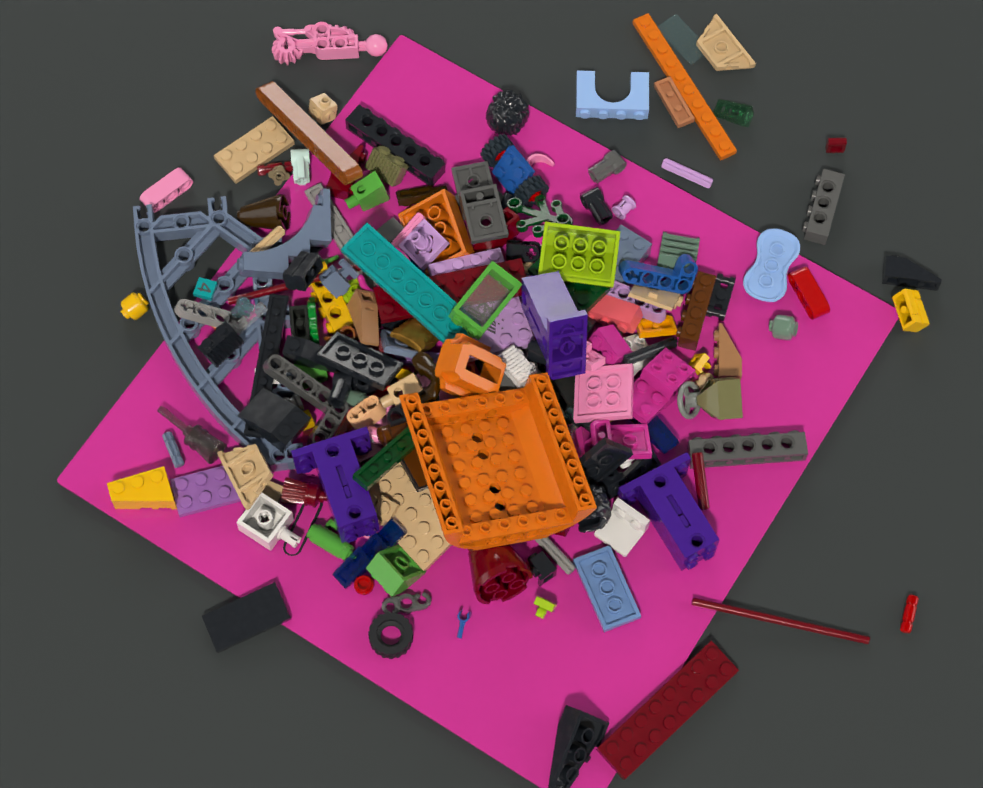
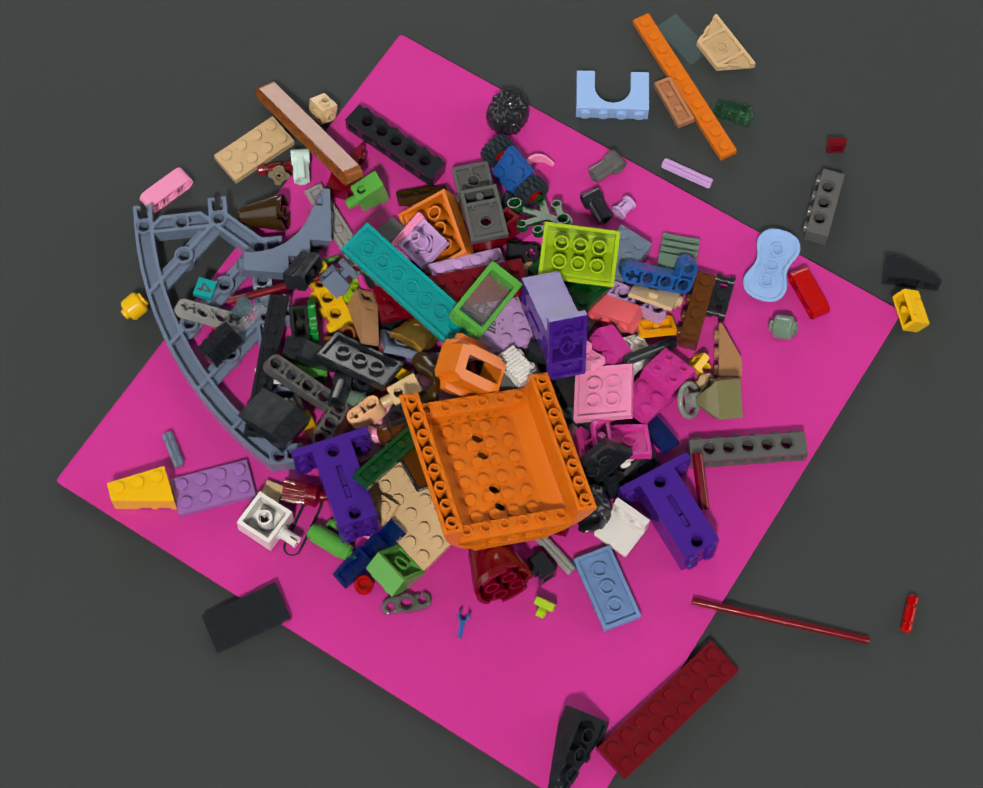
clear smoke piece [157,406,226,464] -> none
tan wing [217,444,274,510] -> none
tan axle [249,226,285,252] -> none
bright pink arm [272,22,388,65] -> none
olive brick [364,146,409,187] -> none
black tyre [368,612,413,659] -> none

